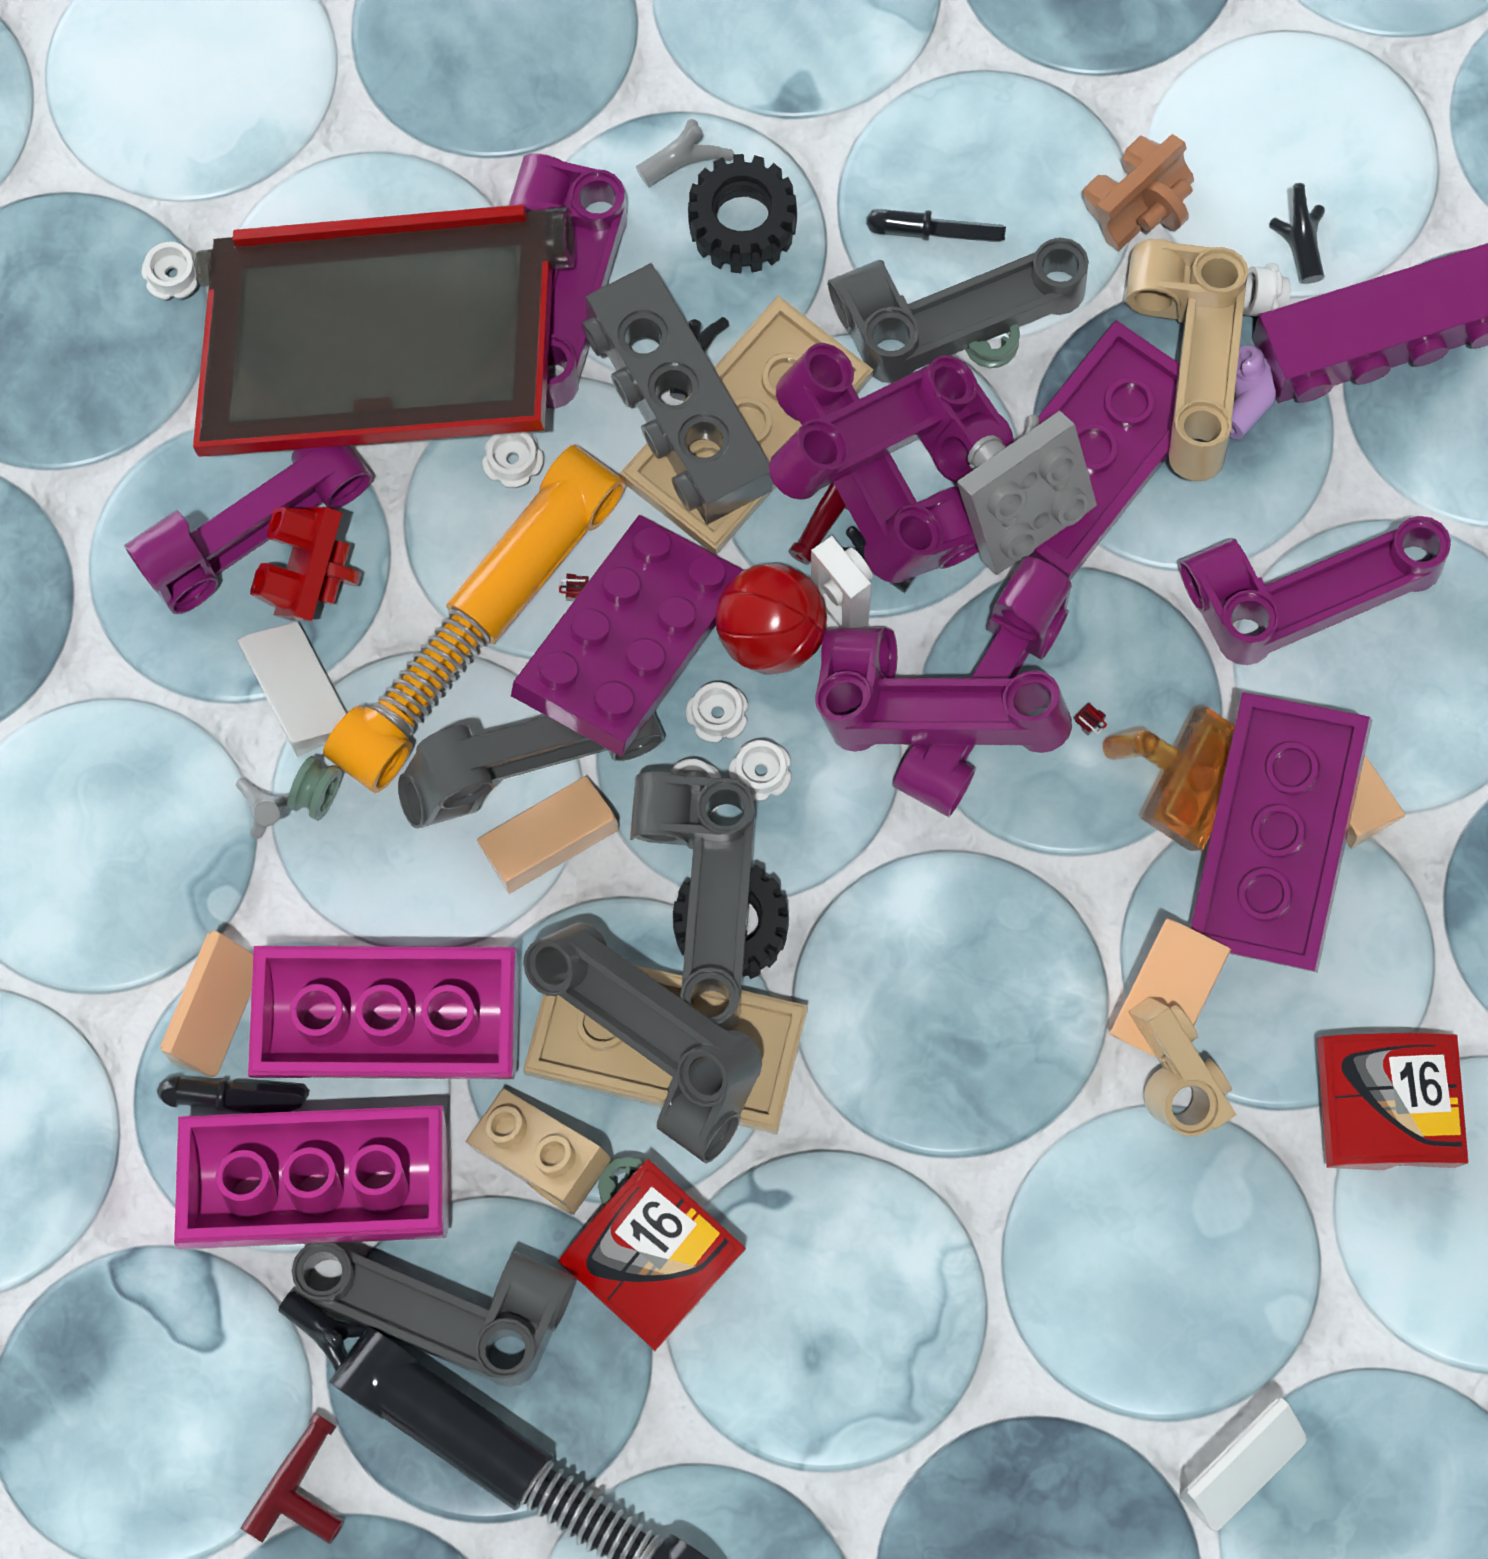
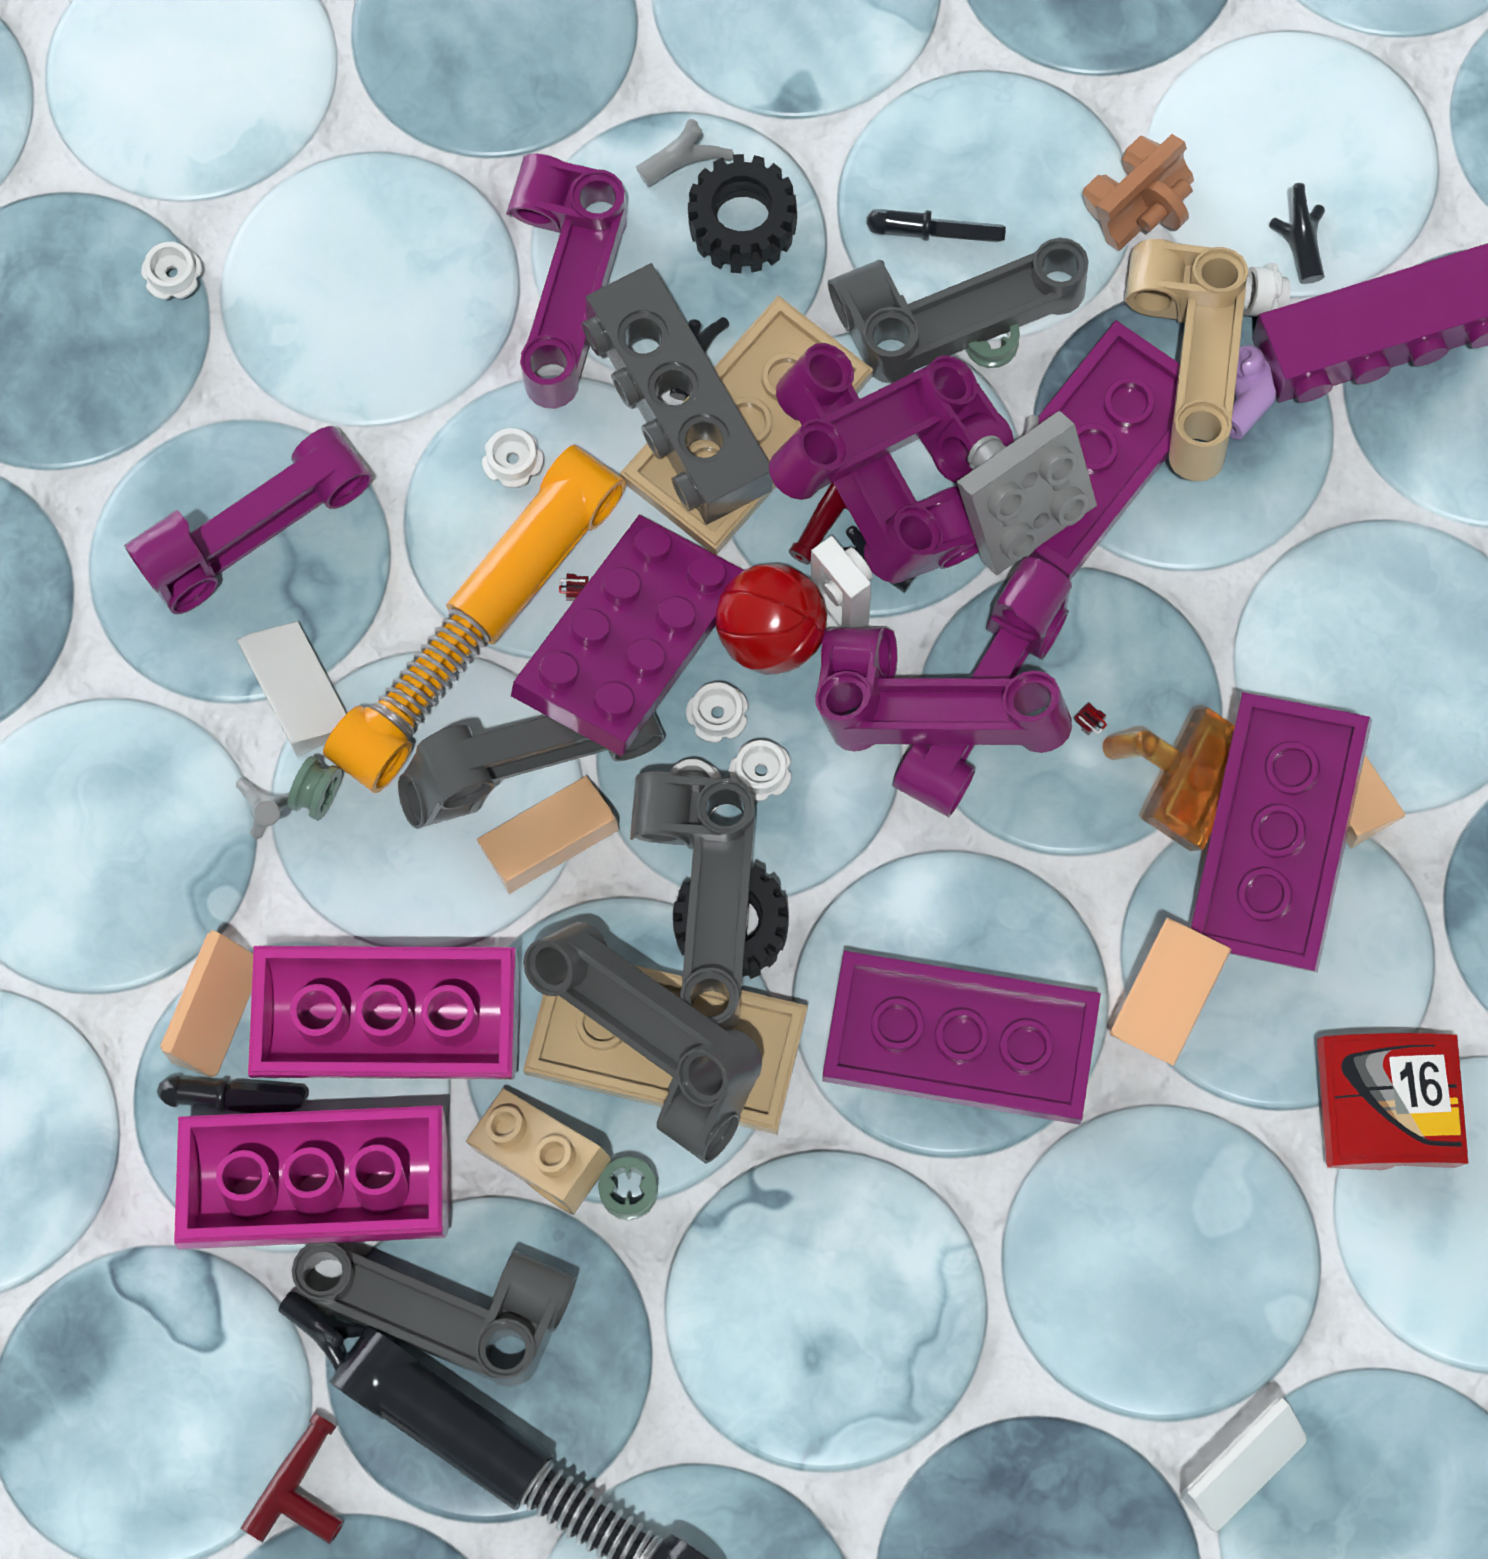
clear smoke door [193,204,576,457] -> none
red hips [250,507,361,621] -> none
slope [558,1159,746,1351] -> none
tan plate [1128,997,1237,1136] -> none
magenta piece [1179,516,1451,665] -> none
none -> magenta plate [822,951,1101,1125]

